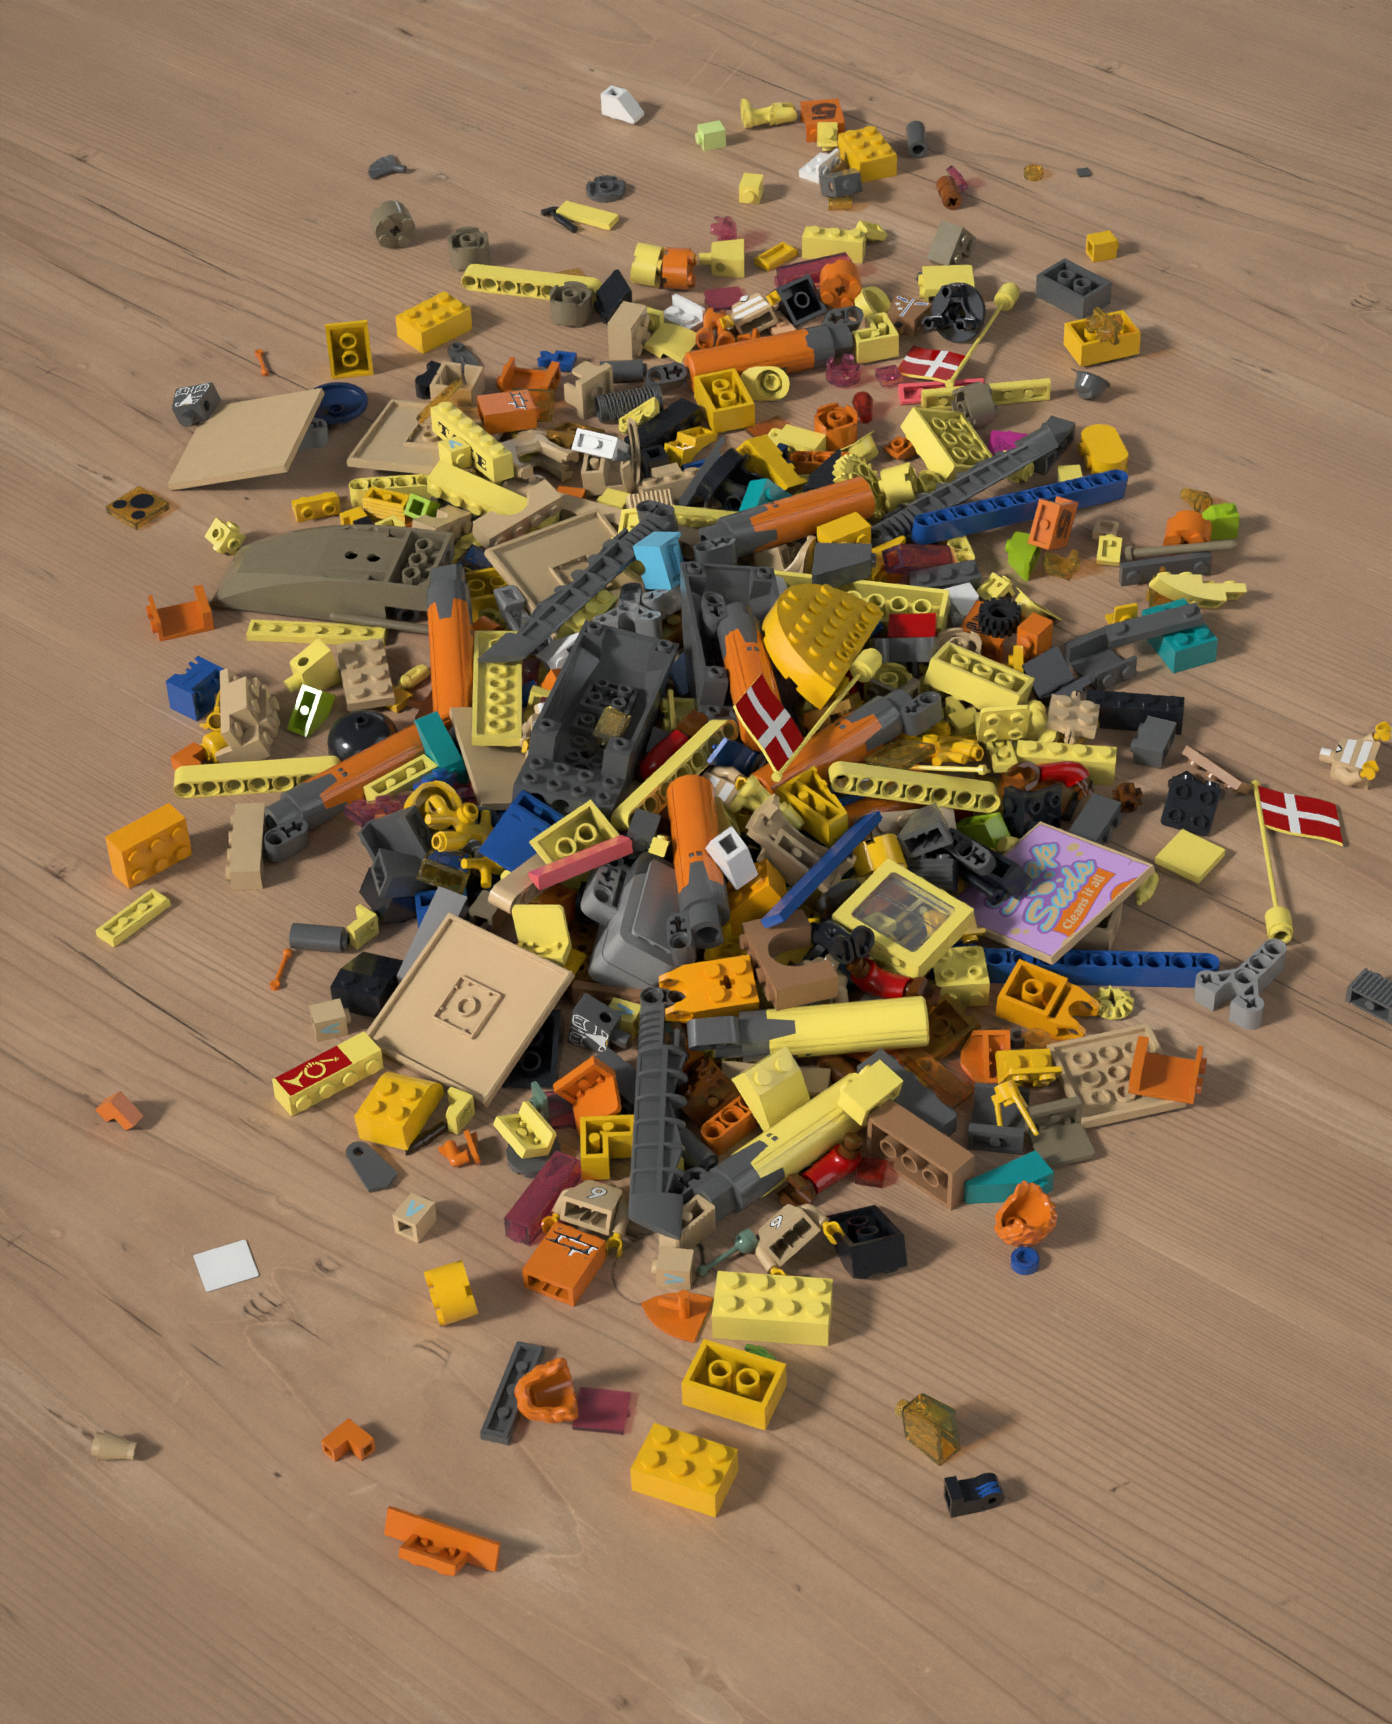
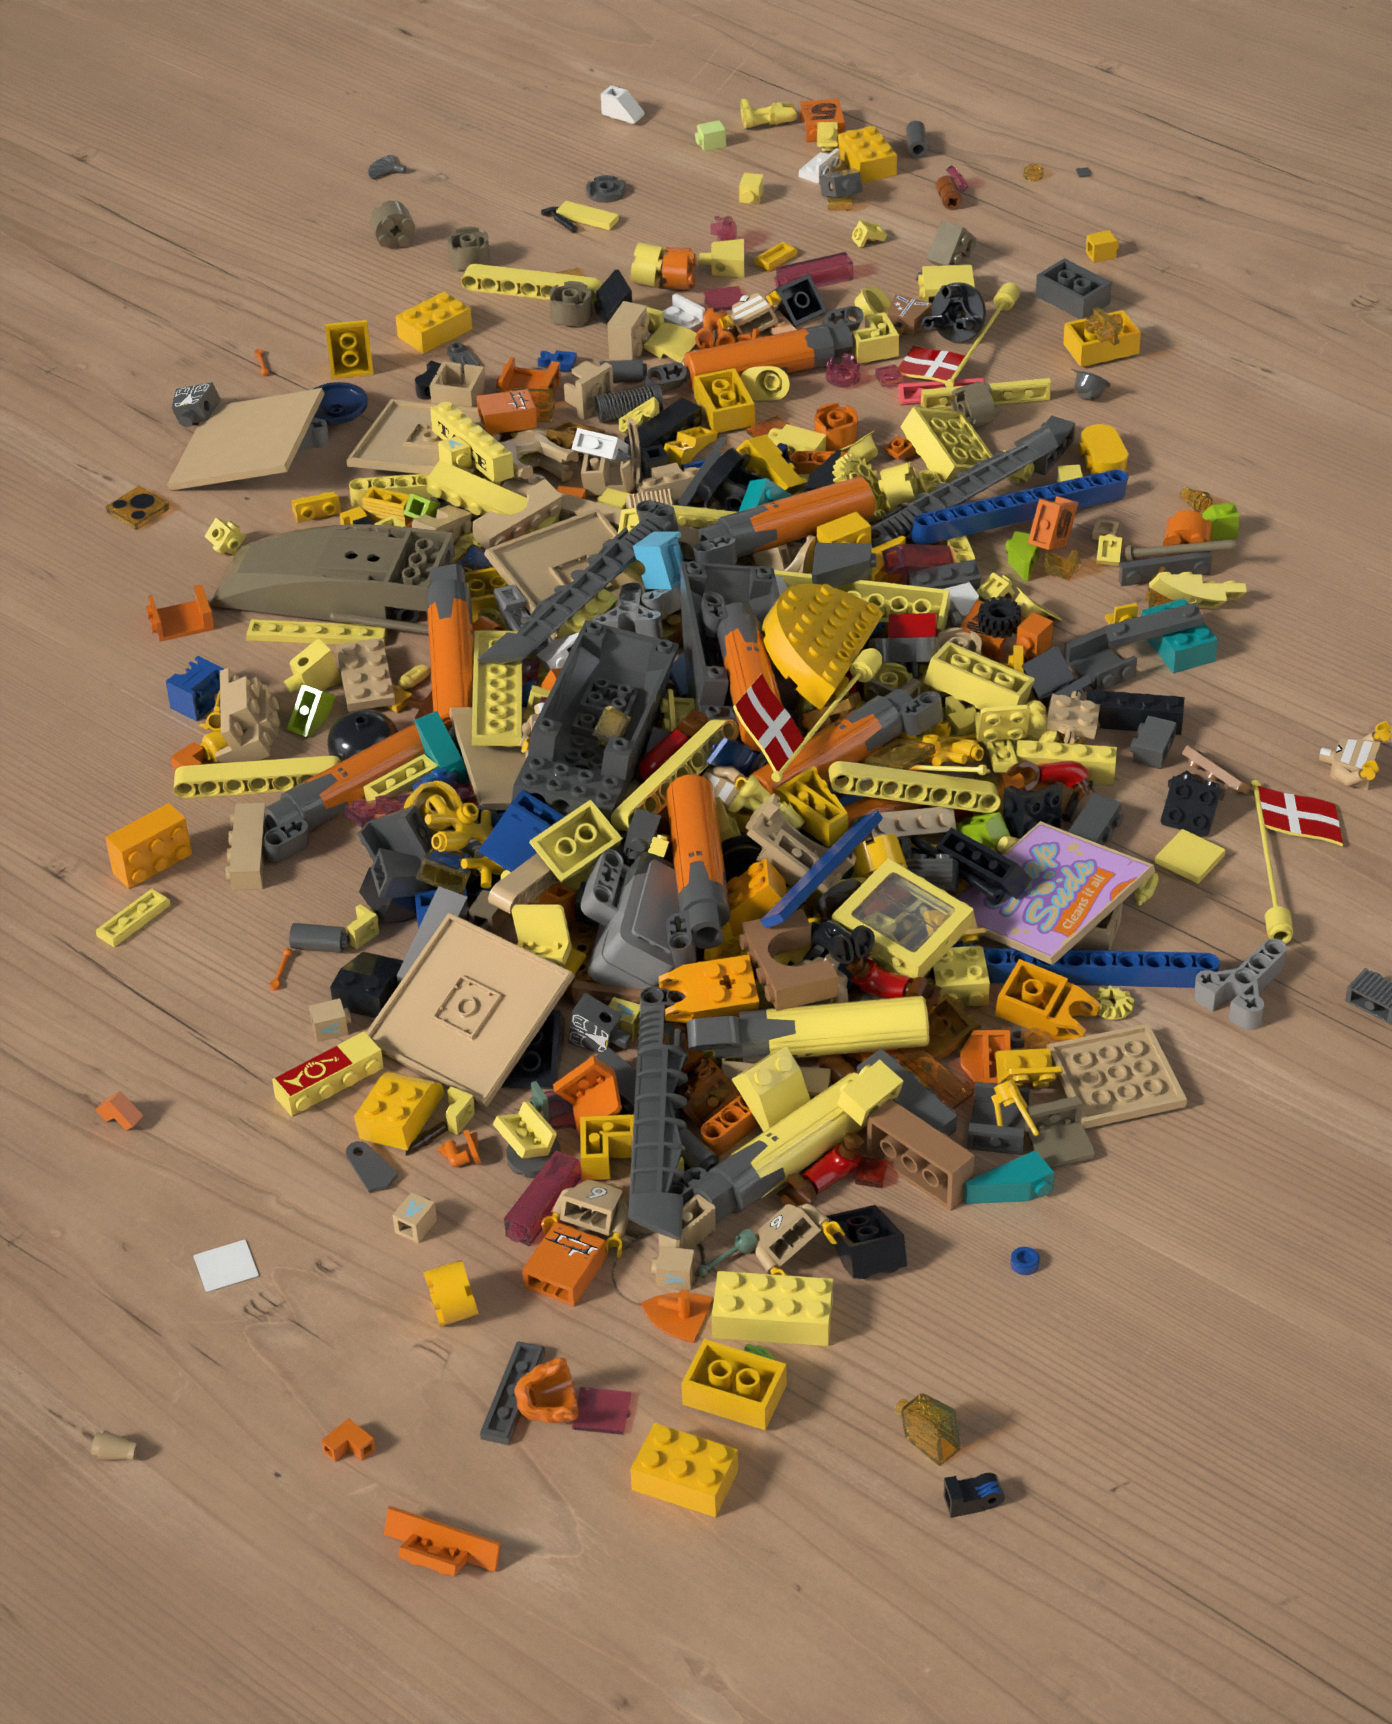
clear yellow tile [416,378,464,424] -> none
coral slope [528,835,633,891] -> none
white slope [705,826,758,891] -> none
light yellow brick [802,226,866,264] -> none
orange brick [820,259,862,309] -> none
clear red cone [852,391,873,424] -> none
dark grey slope [897,803,953,860] -> none
dark grey beam [942,828,996,876] -> none
dark pink piece [988,430,1028,456] -> none
orange hair [994,1180,1057,1247] -> none
reddish brown gear [1112,782,1143,813] -> none
orange panel [1128,1036,1207,1104] -> none

